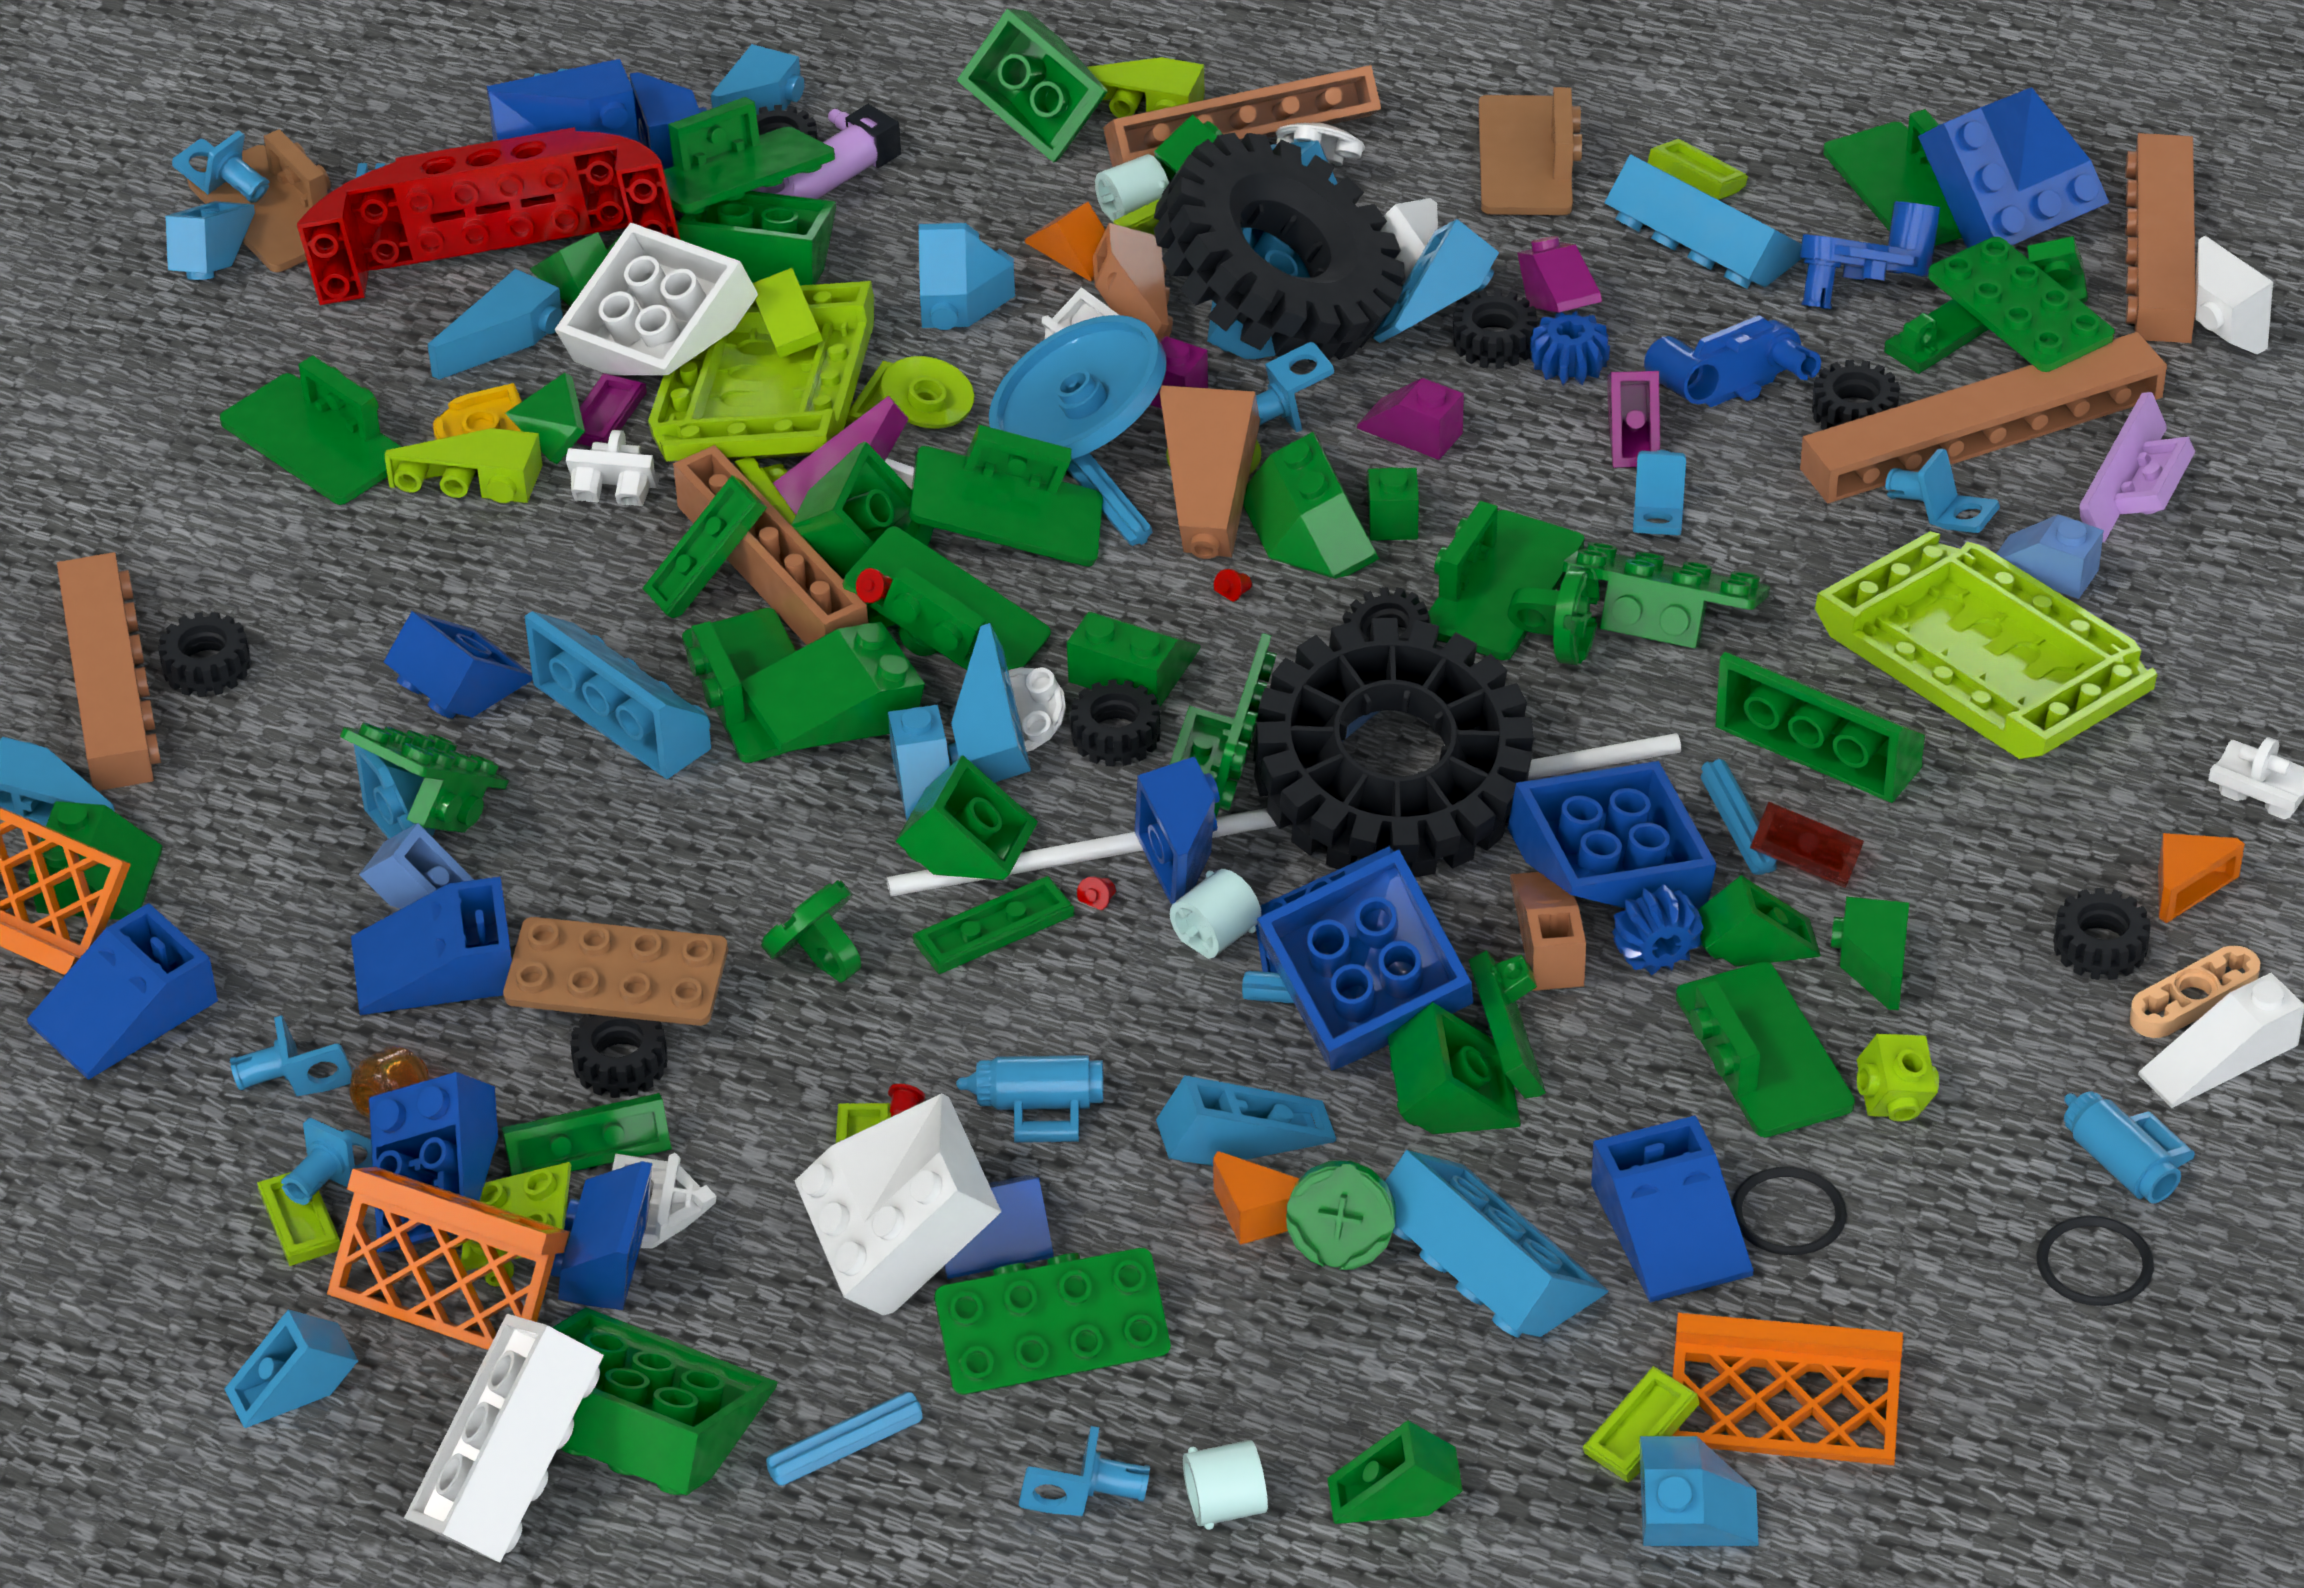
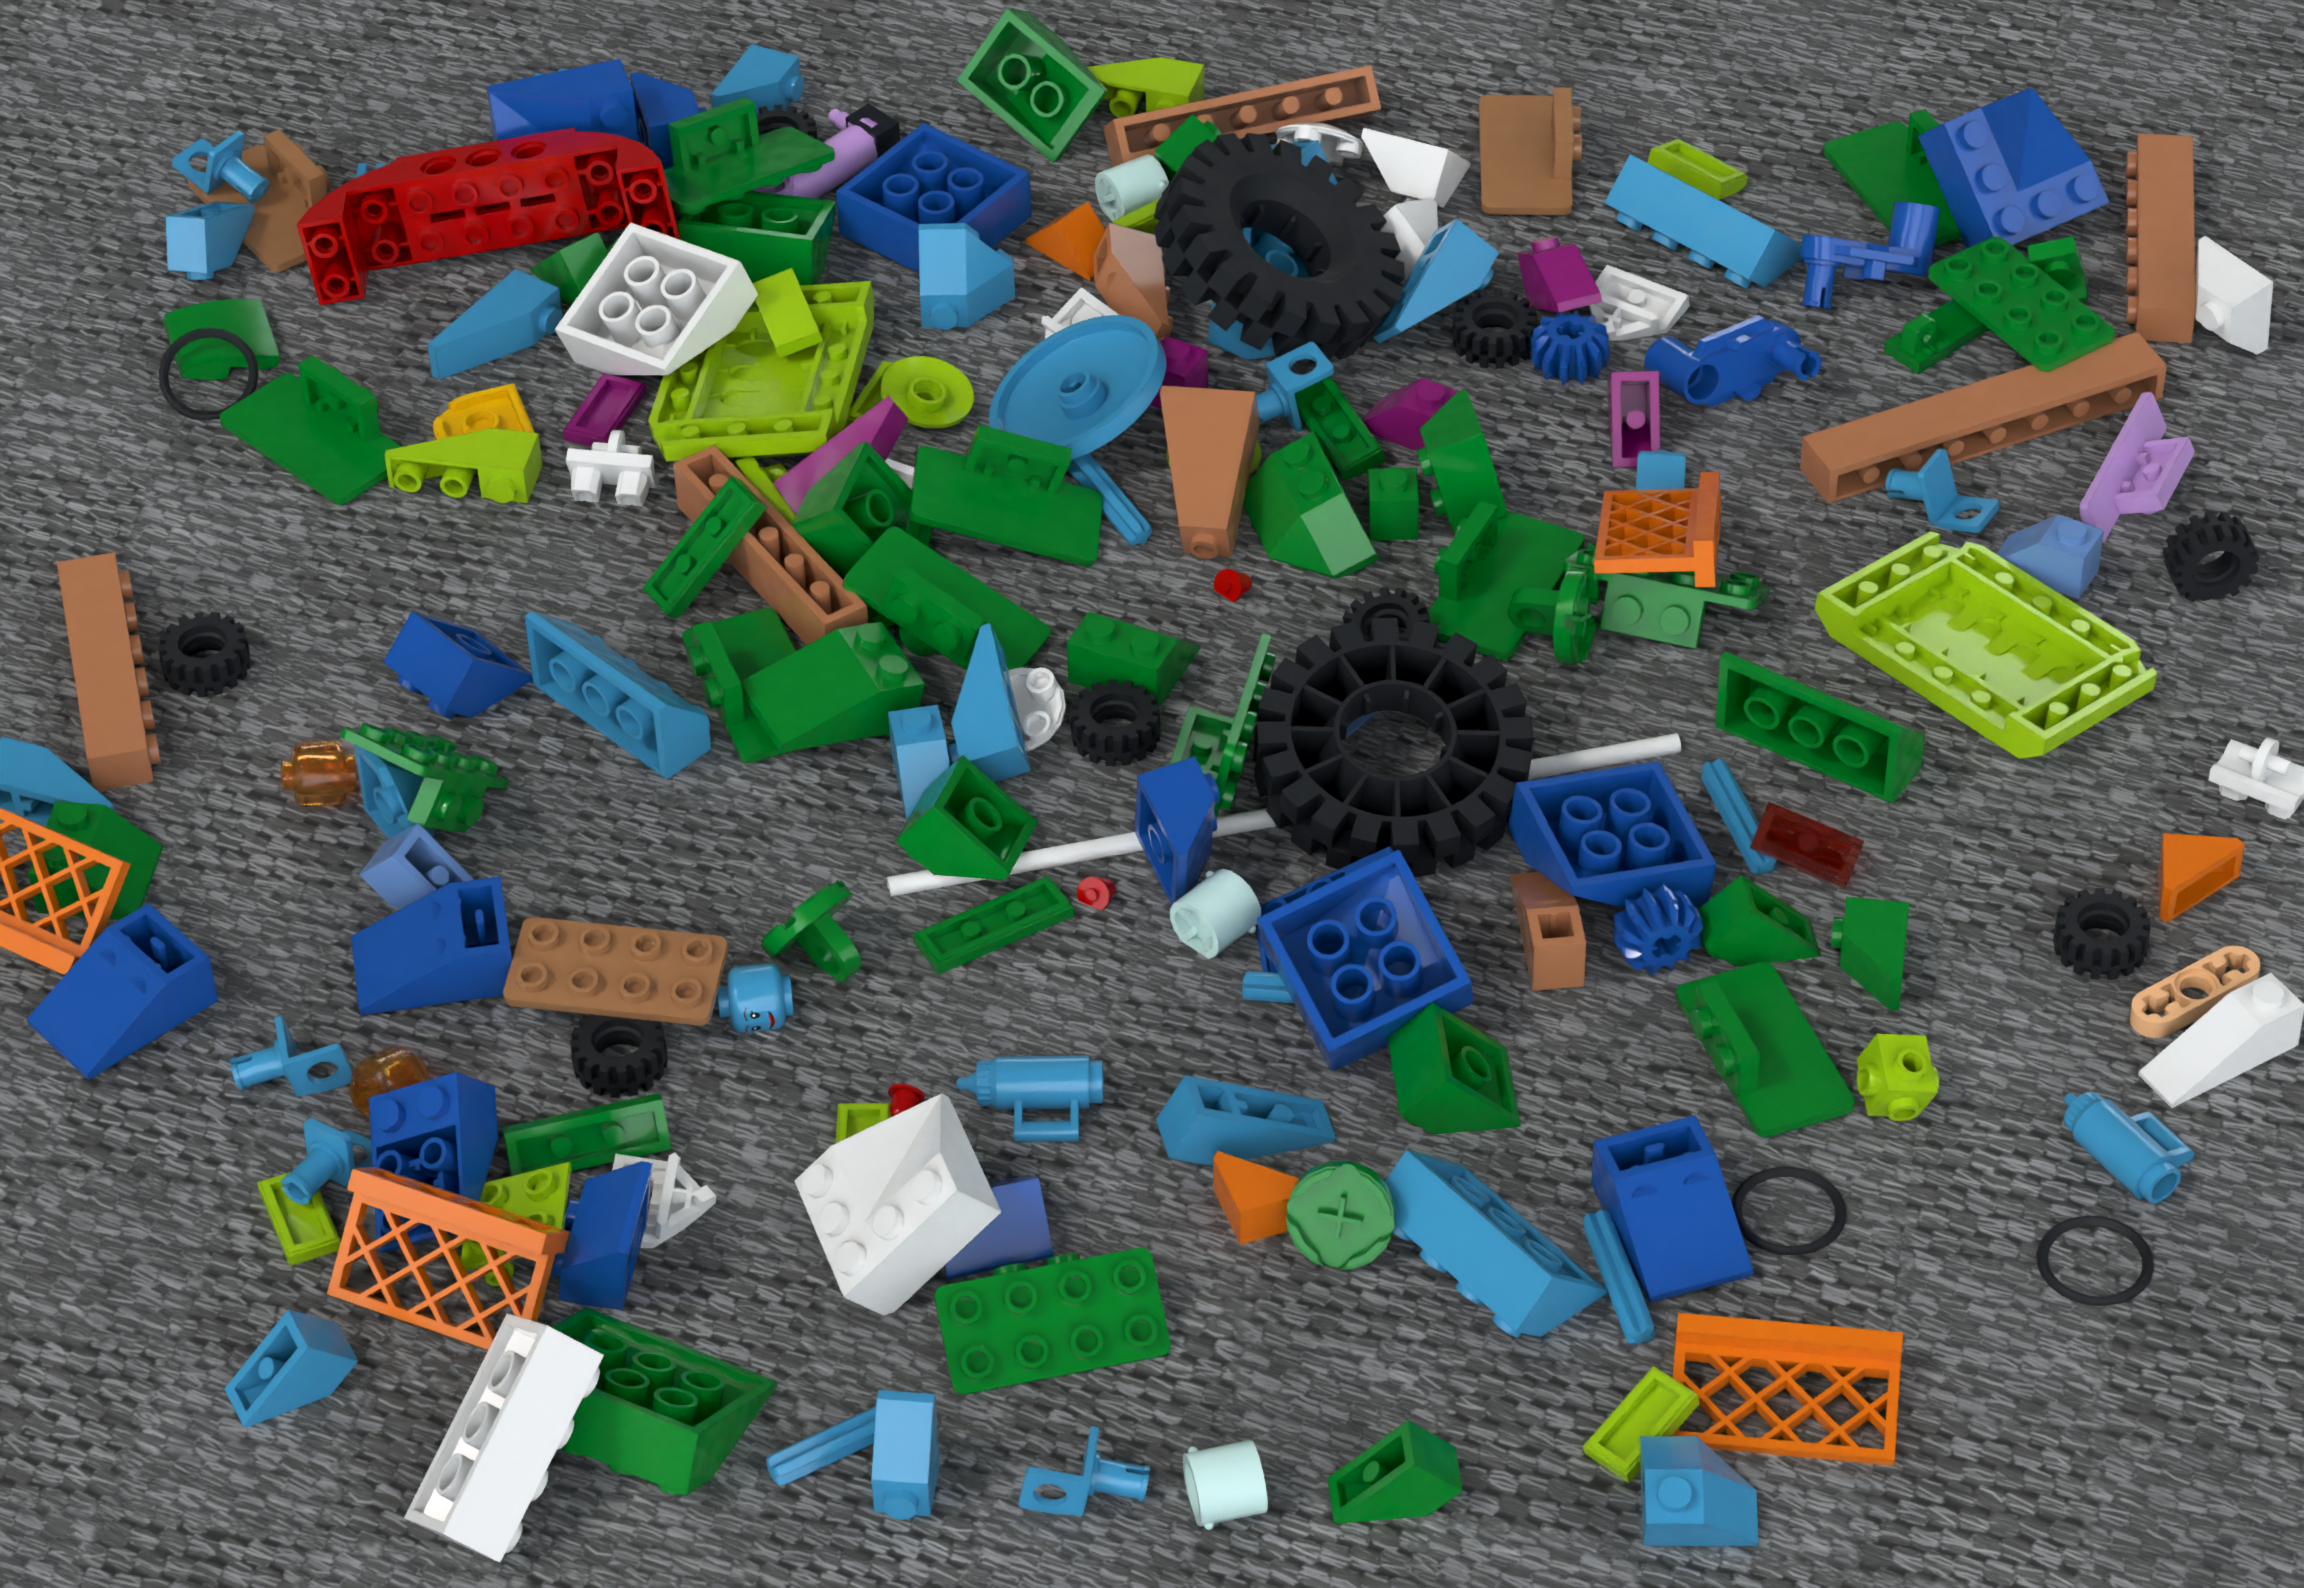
green slope [505,373,585,464] -> none
red piece [856,568,893,603] -> none
green hinge [1468,950,1546,1099] -> none
black tyre [1812,360,1900,430] -> none
none -> black tyre [159,328,259,420]
none -> green slope [163,299,280,381]
none -> clear orange head [281,741,356,807]
none -> dark azure head [717,963,794,1033]
none -> blue slope [836,123,1032,273]
none -> slope [871,1390,940,1520]
none -> green tile [1294,372,1387,480]
none -> white slope [1361,128,1471,208]
none -> green slope [1416,389,1508,532]
none -> dark azure axle [1582,1209,1656,1345]
none -> white slope [1587,265,1690,341]
none -> orange fence [1594,472,1722,588]
none -> black tyre [2163,511,2259,602]

